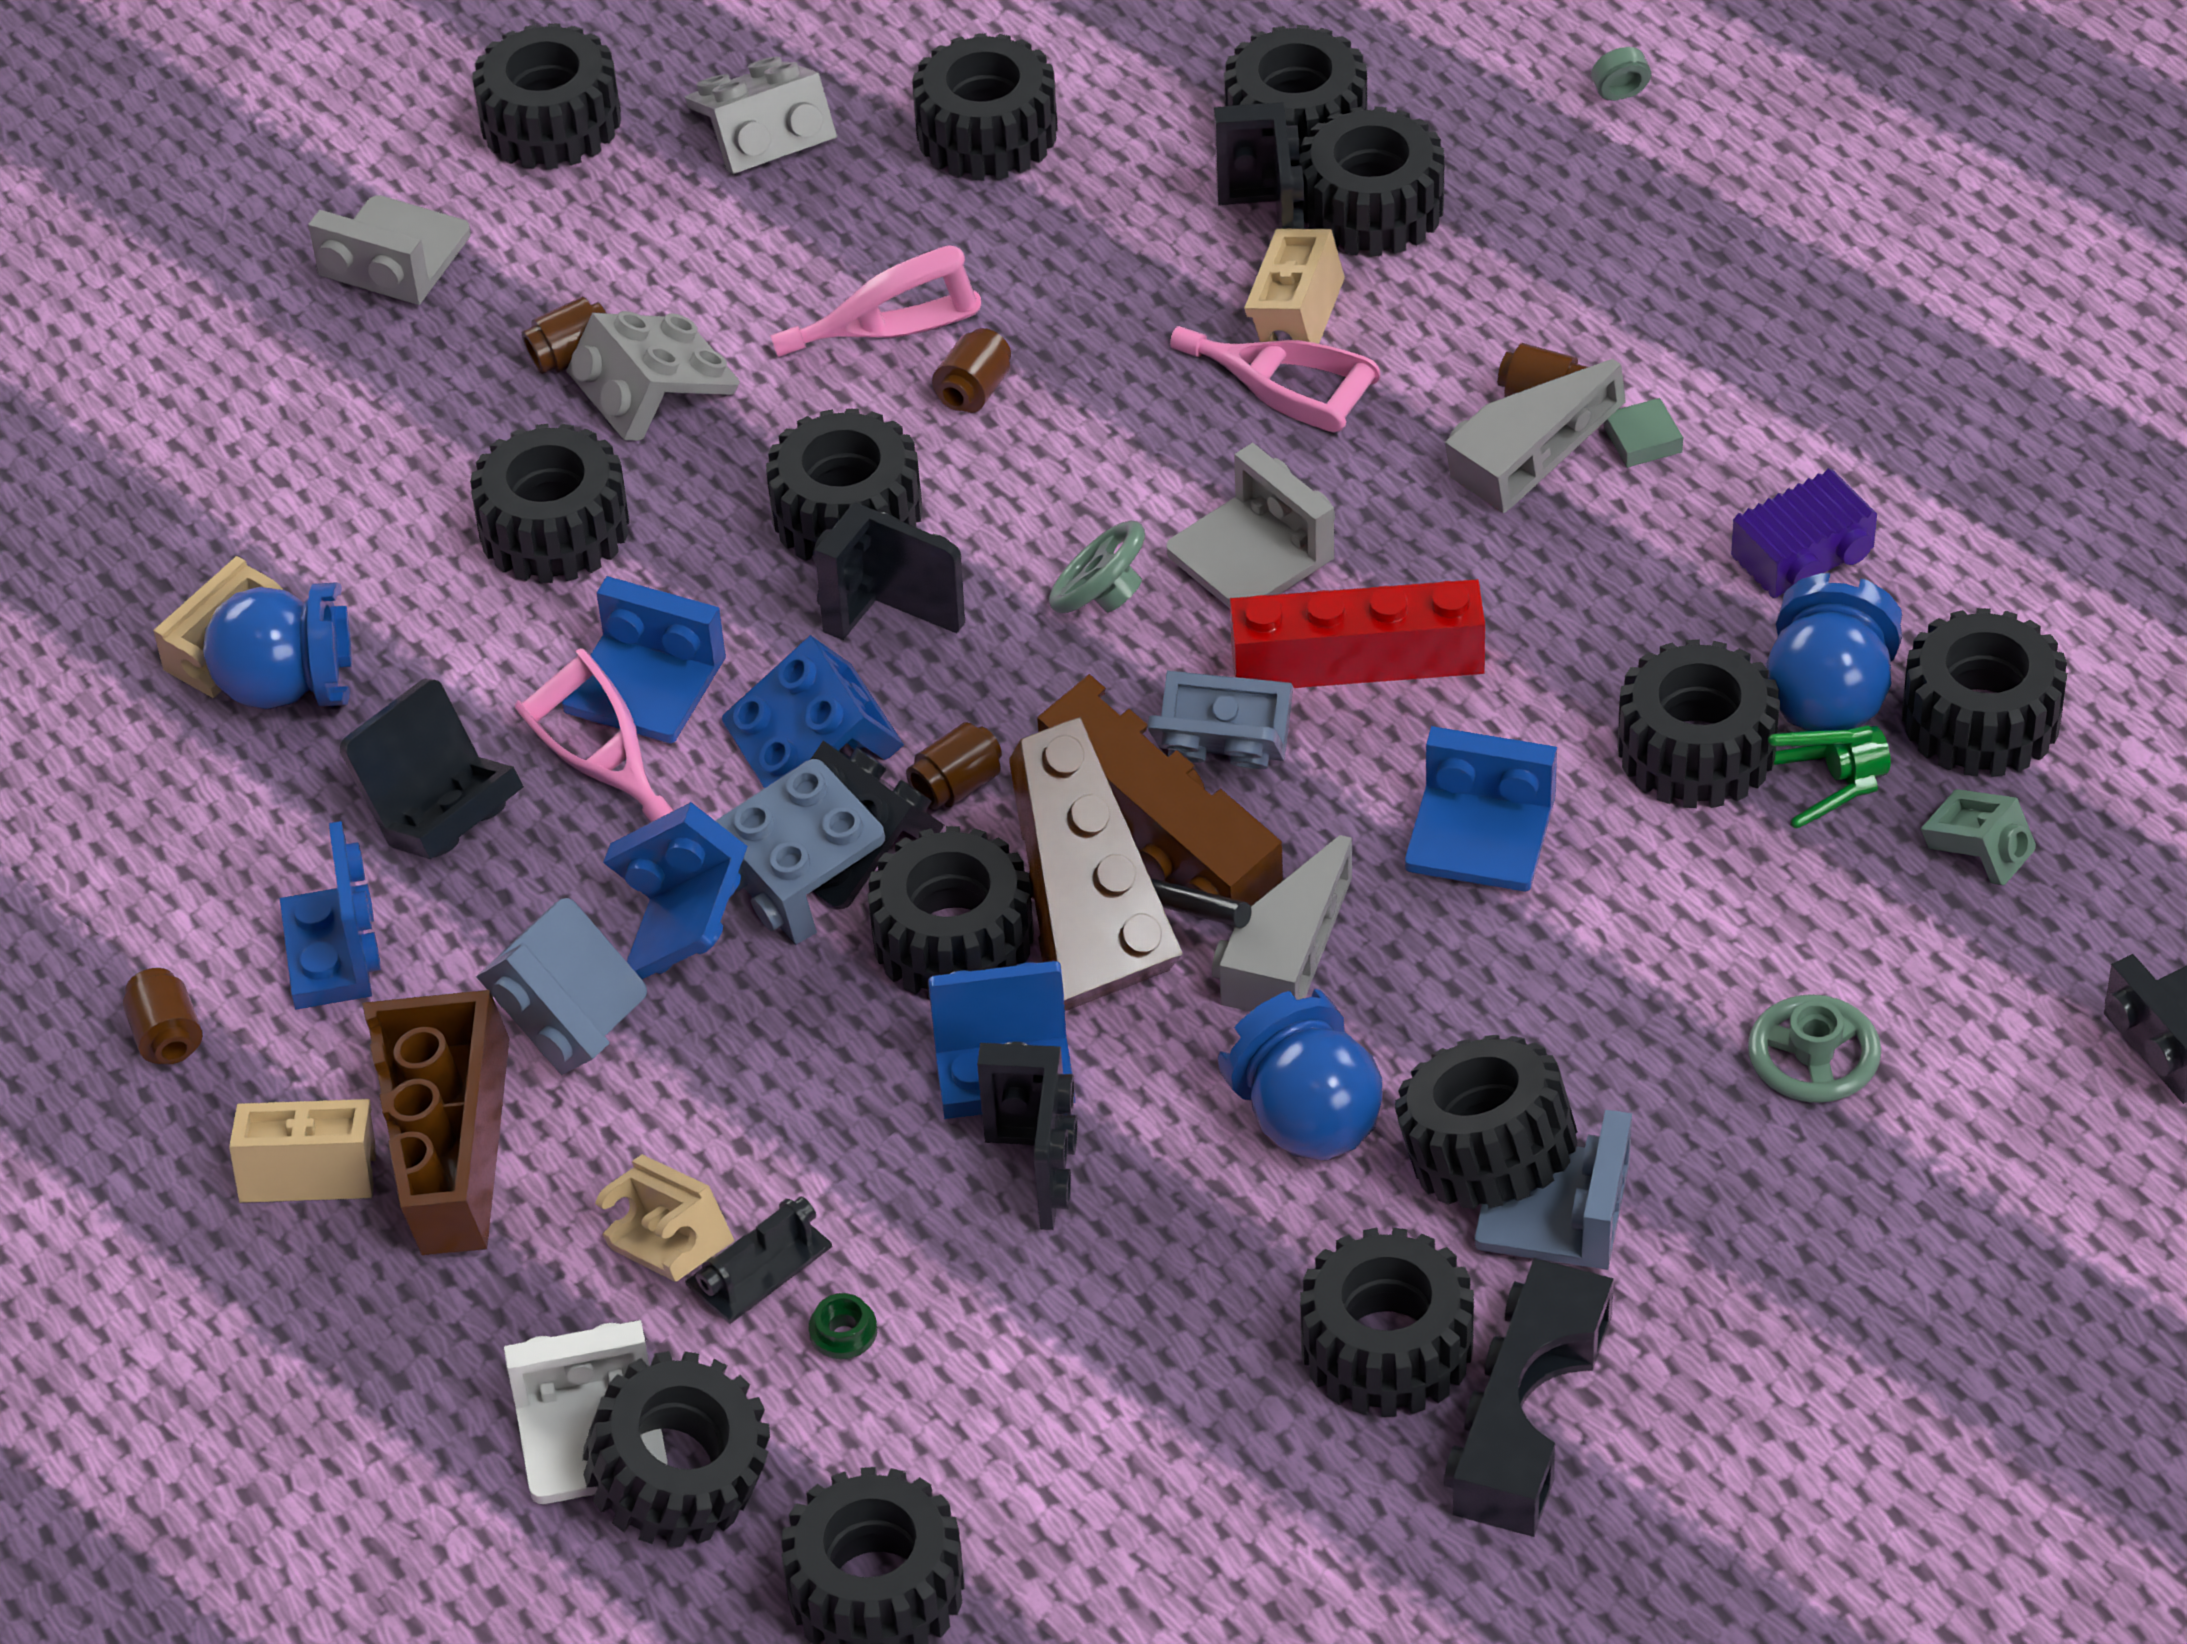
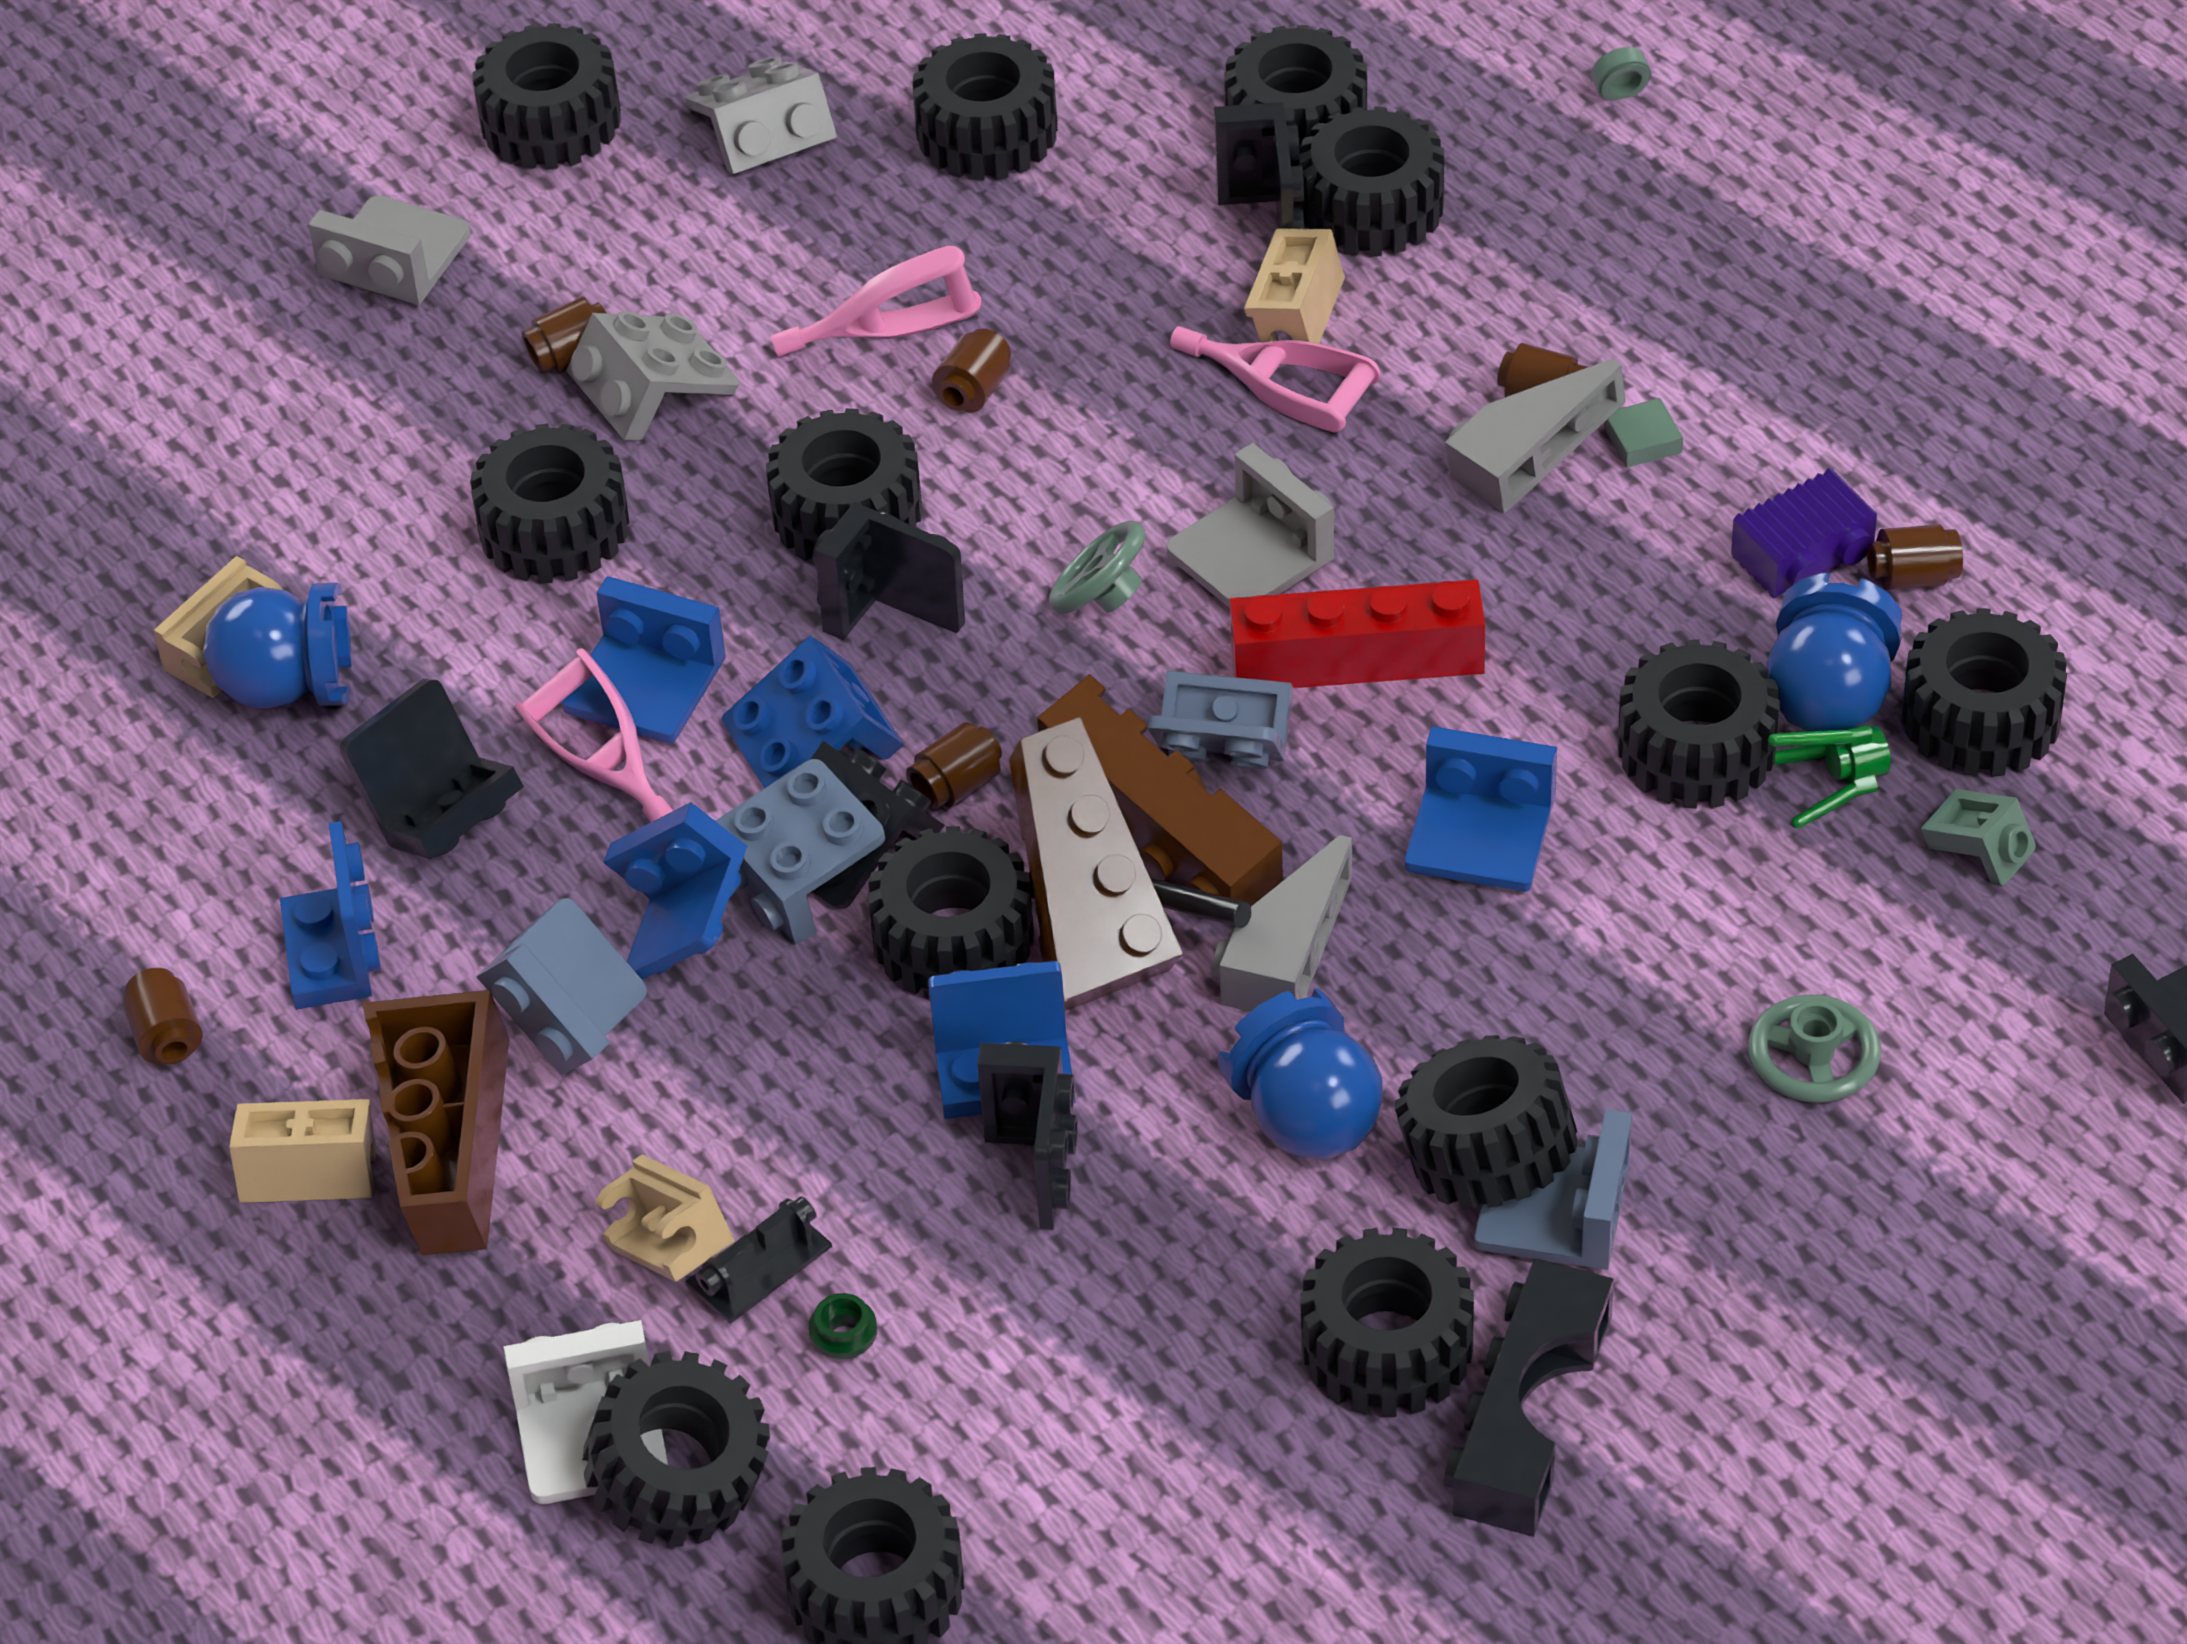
none -> reddish brown brick [1867,524,1963,590]

